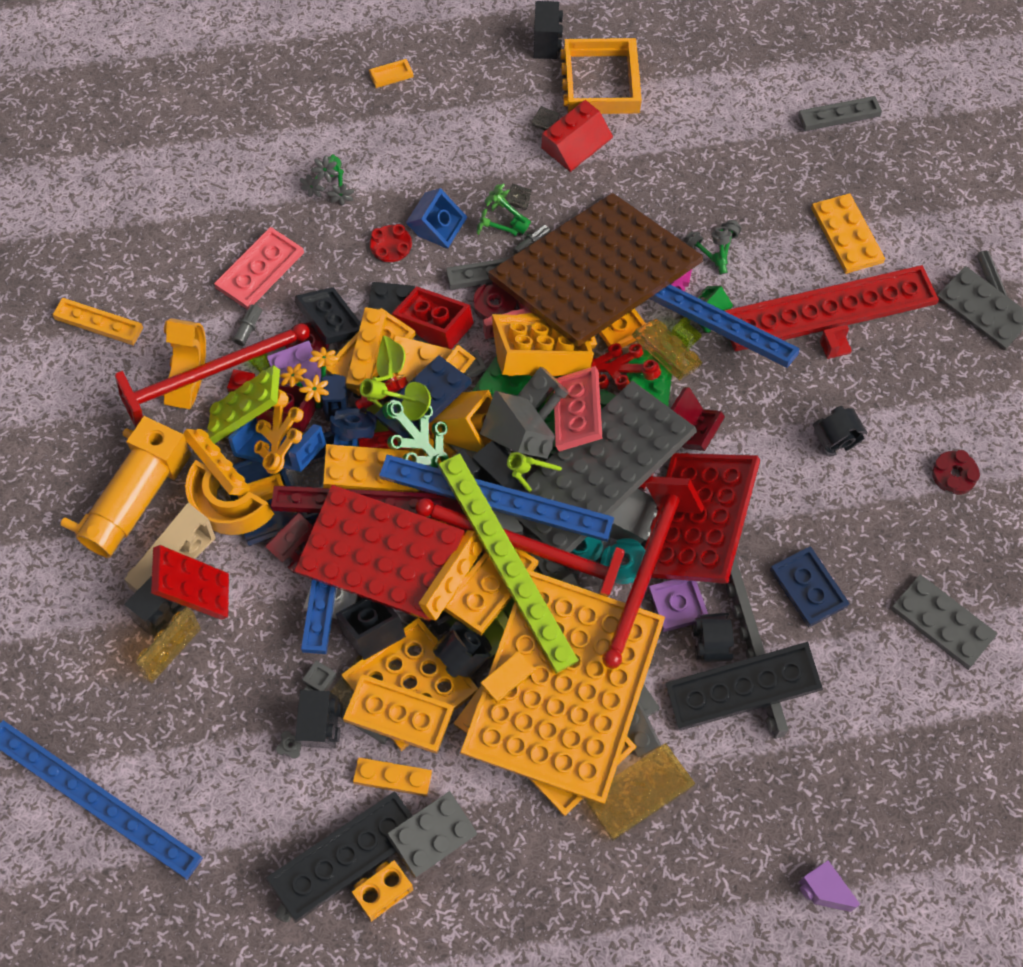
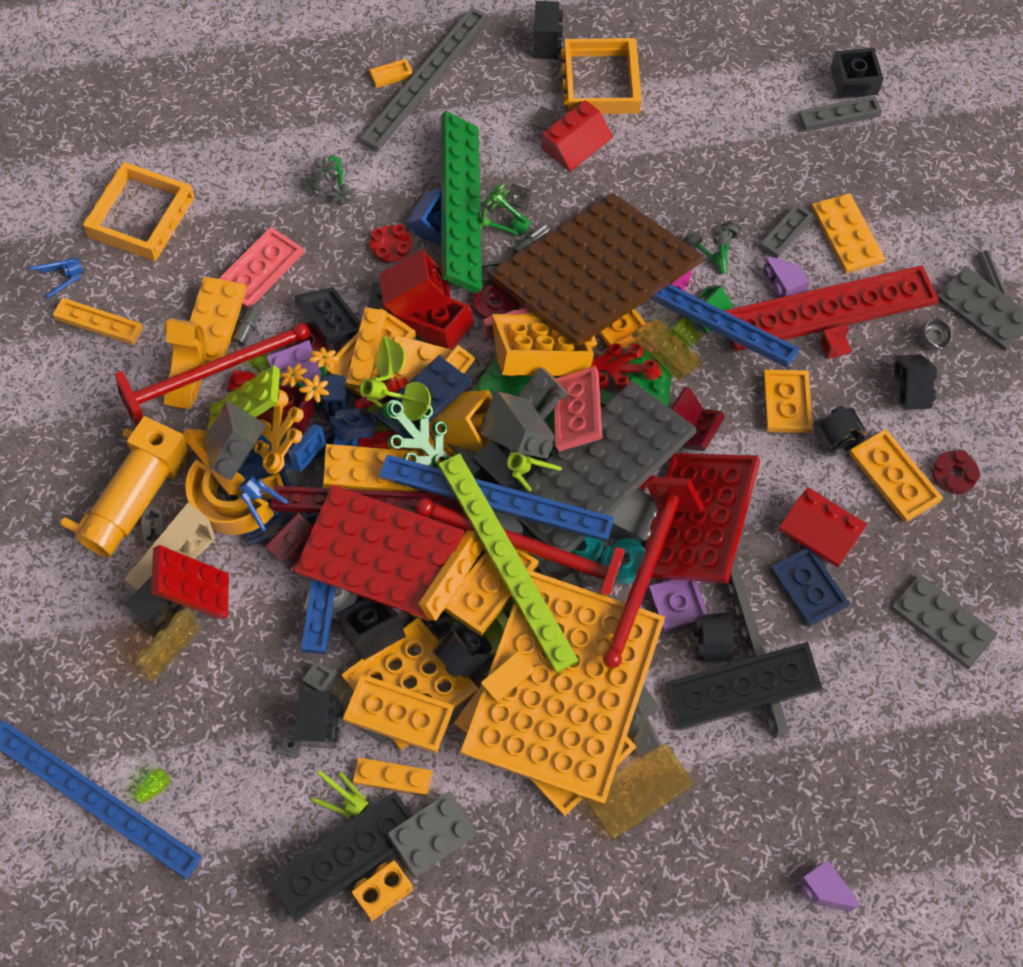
none -> blue plant [29,257,83,299]
none -> light orange window [83,162,195,262]
none -> clear neon green cone [133,767,173,804]
none -> dark grey beam [141,507,165,549]
none -> light orange plate [190,277,247,363]
none -> dark grey slope [204,401,267,480]
none -> blue plant [238,476,288,531]
none -> lime plant [311,770,369,820]
none -> dark grey plate [360,7,488,152]
none -> red slope [379,249,452,317]
none -> green plate [441,110,482,294]
none -> dark grey plate [760,204,814,259]
none -> medium lavender slope [763,256,810,297]
none -> light orange plate [763,369,813,433]
none -> red slope [778,487,867,568]
none -> black brick [830,48,884,98]
none -> light orange plate [849,429,943,523]
none -> black brick [894,354,937,410]
none -> flat silver hair [920,317,953,351]

